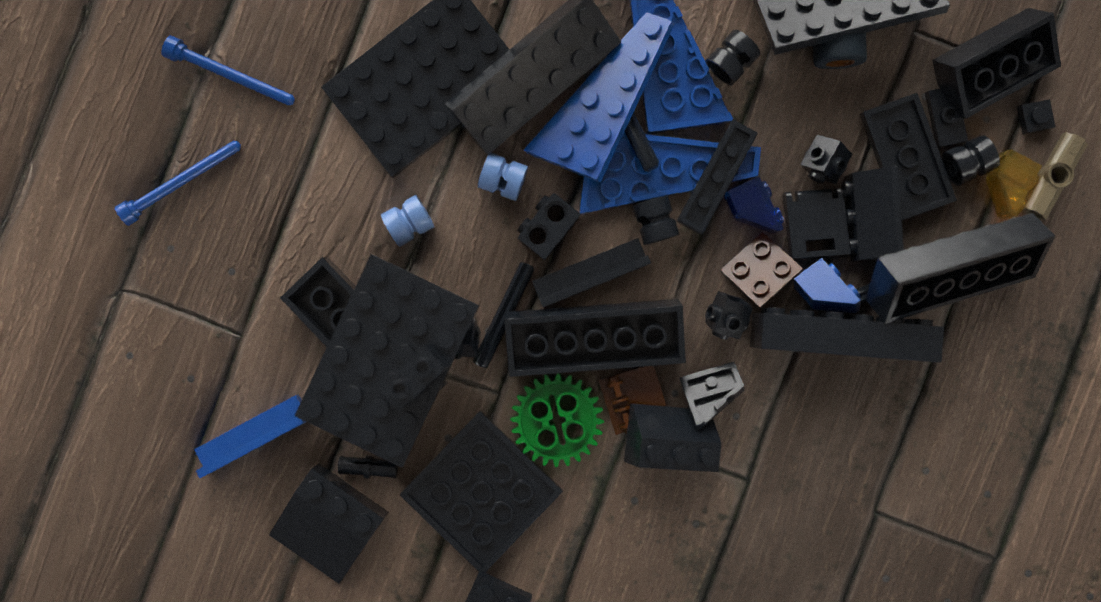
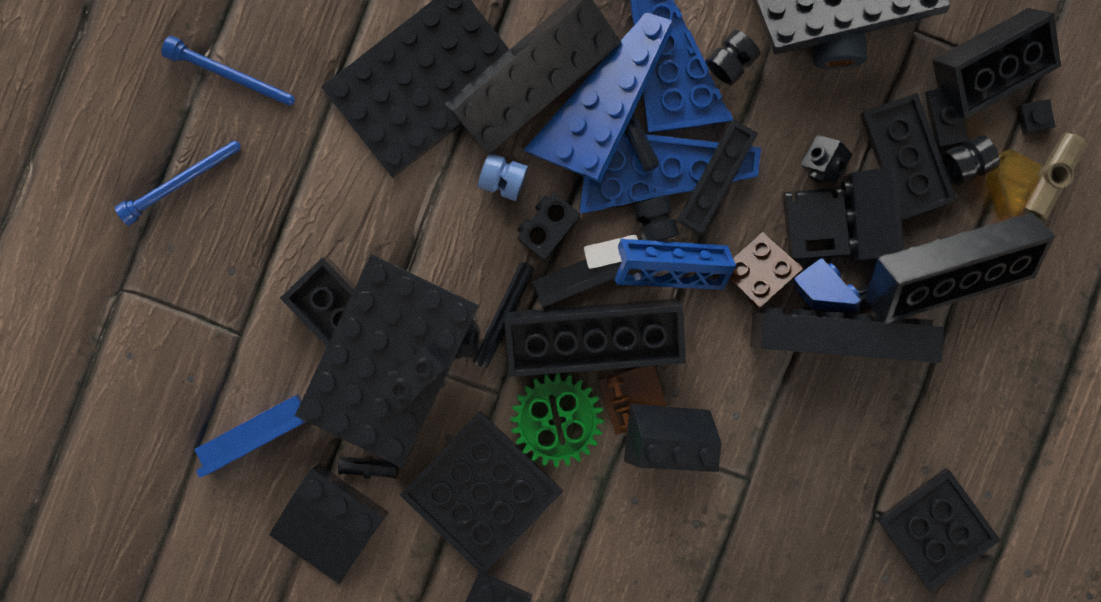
medium blue wheel [381,195,435,247] -> none
wing [679,361,744,430] -> none
black brick [705,291,753,340] -> none
clear blue slope [724,176,784,234] -> none
none -> white sticker [584,235,638,269]
none -> blue fence [615,239,736,290]
none -> black plate [876,468,1001,591]

